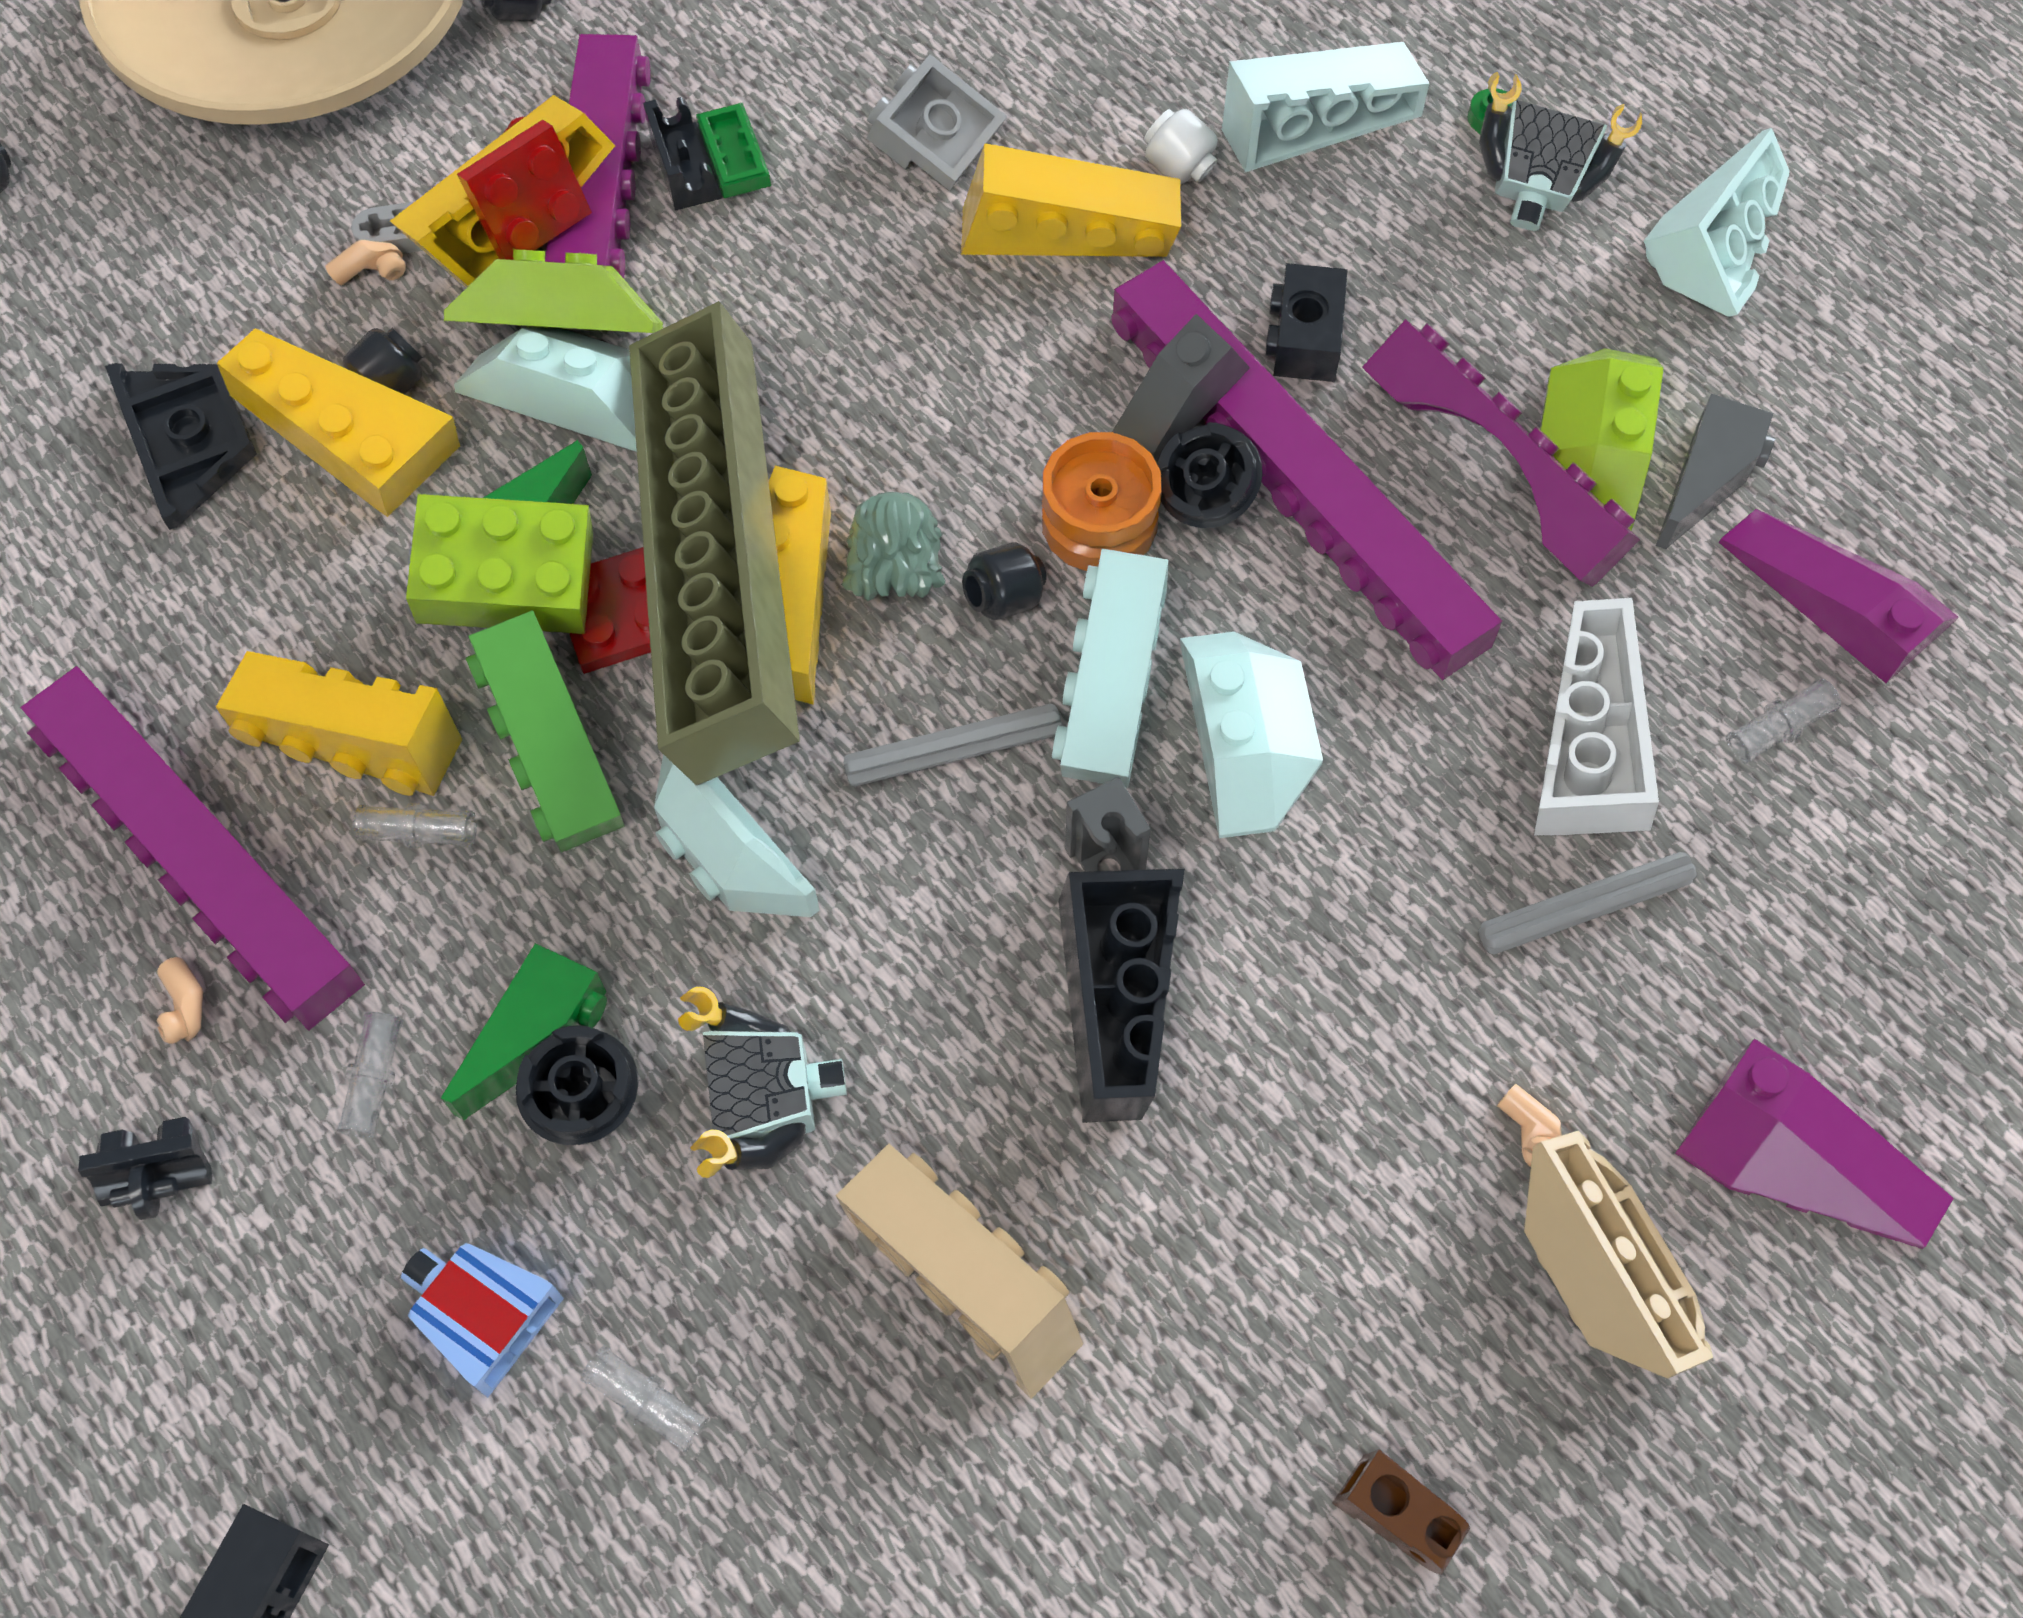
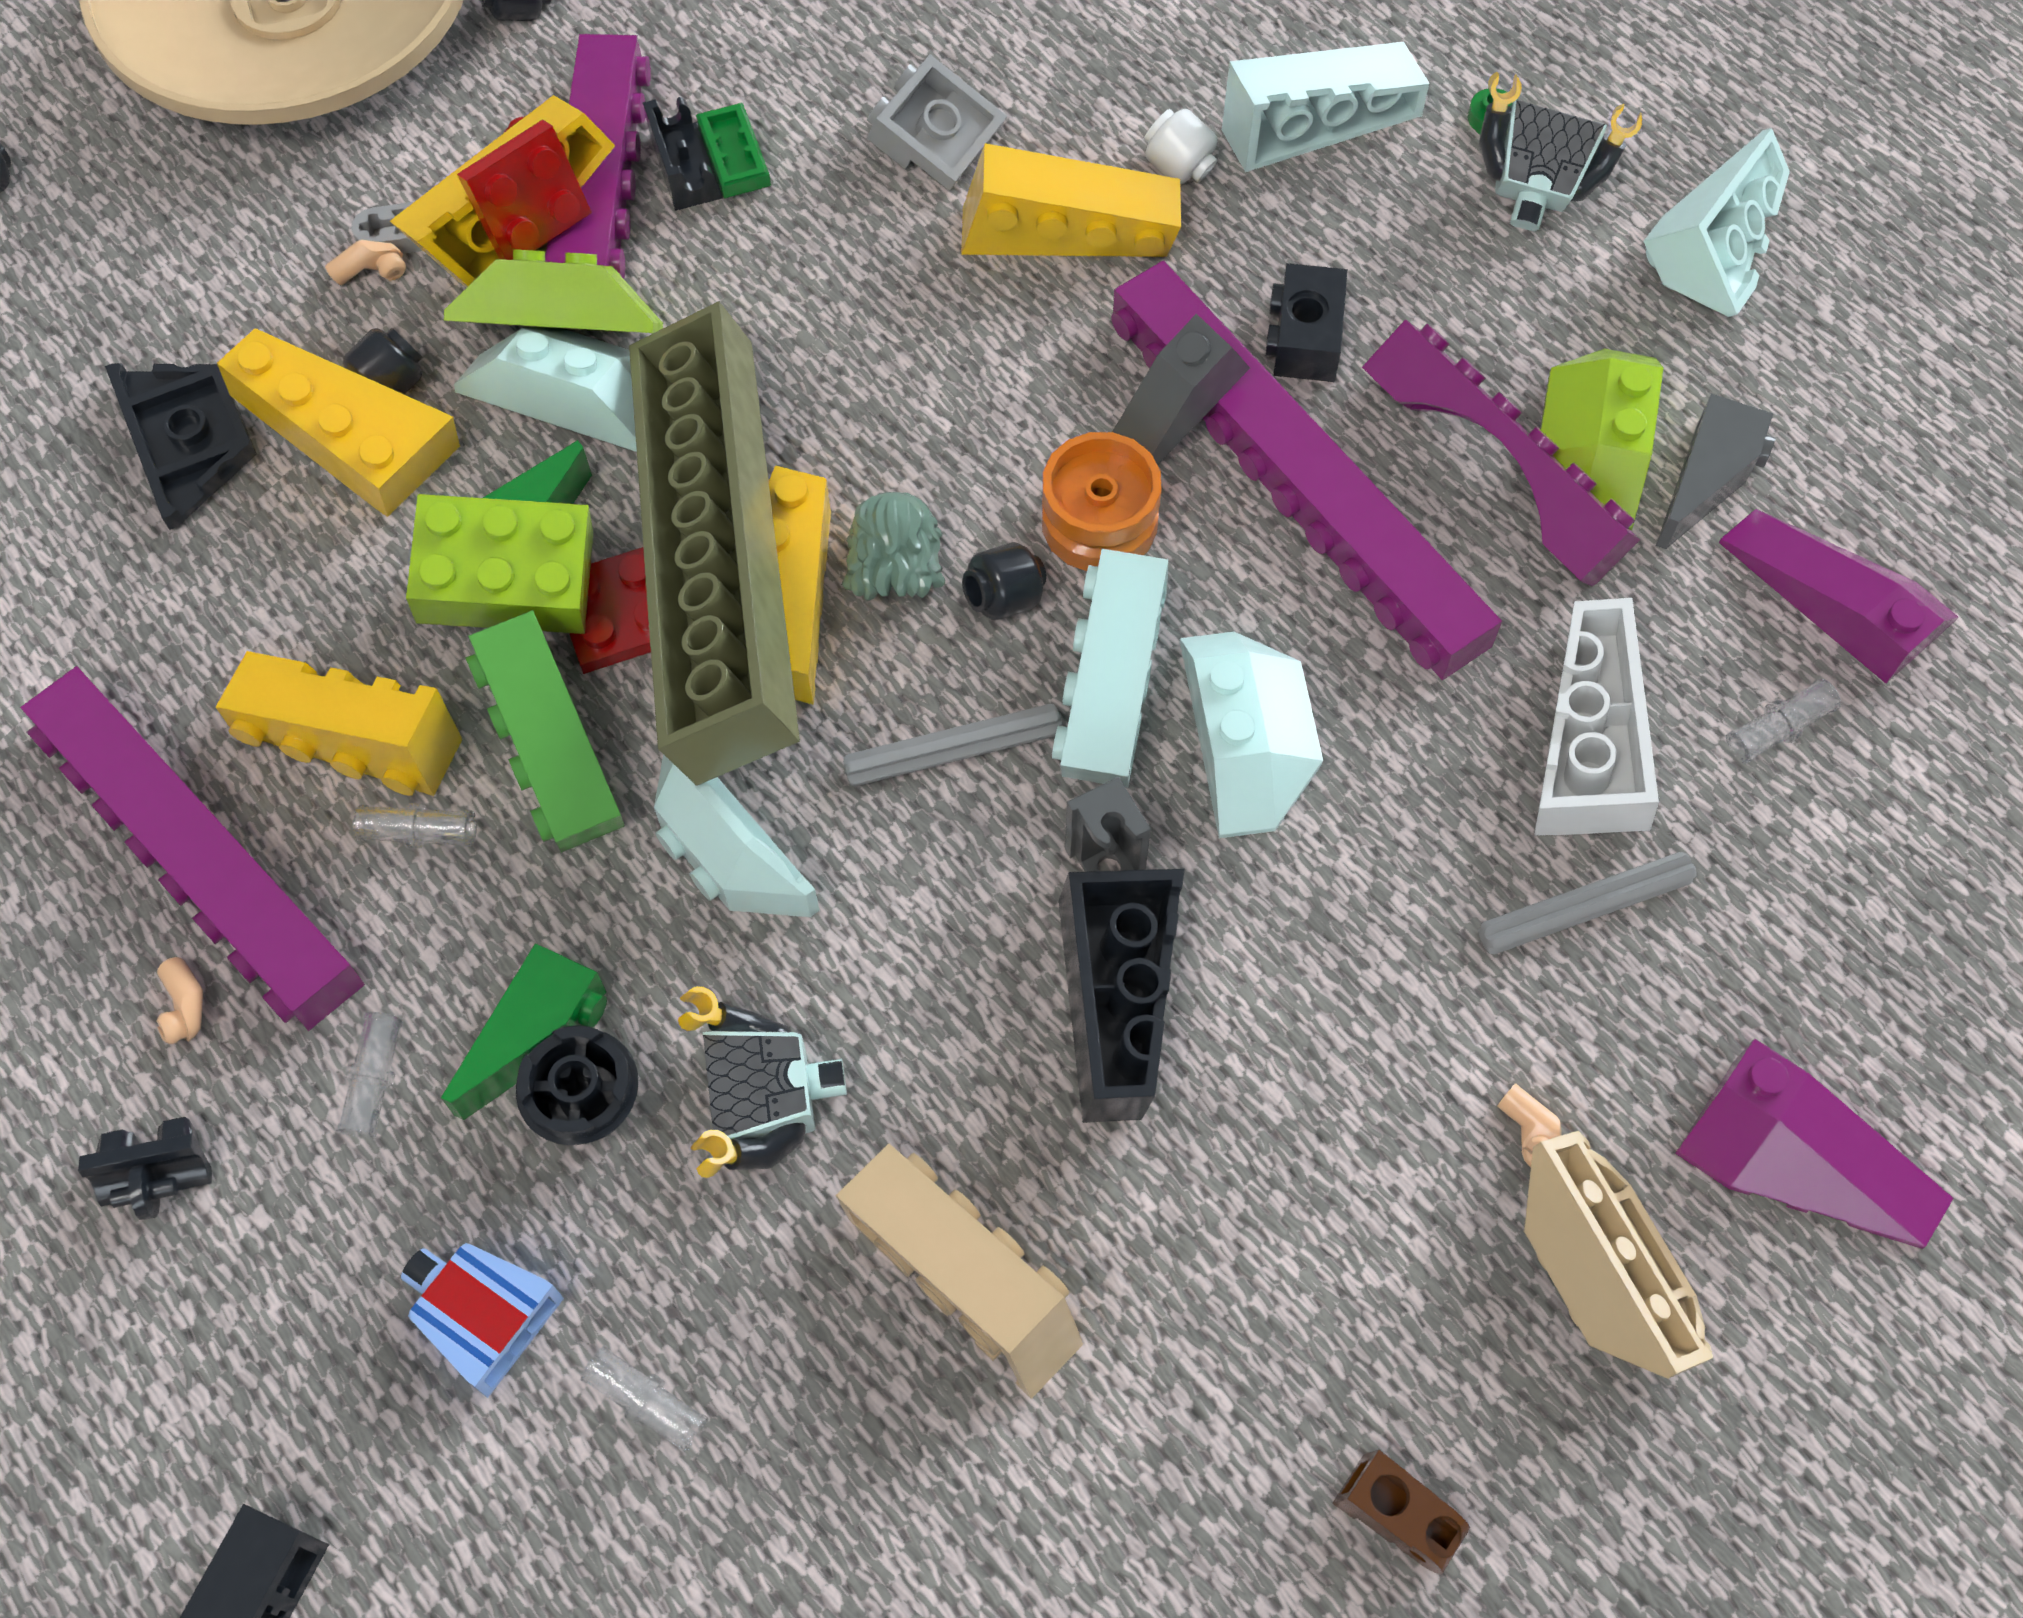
black cone [1157,422,1262,528] -> none

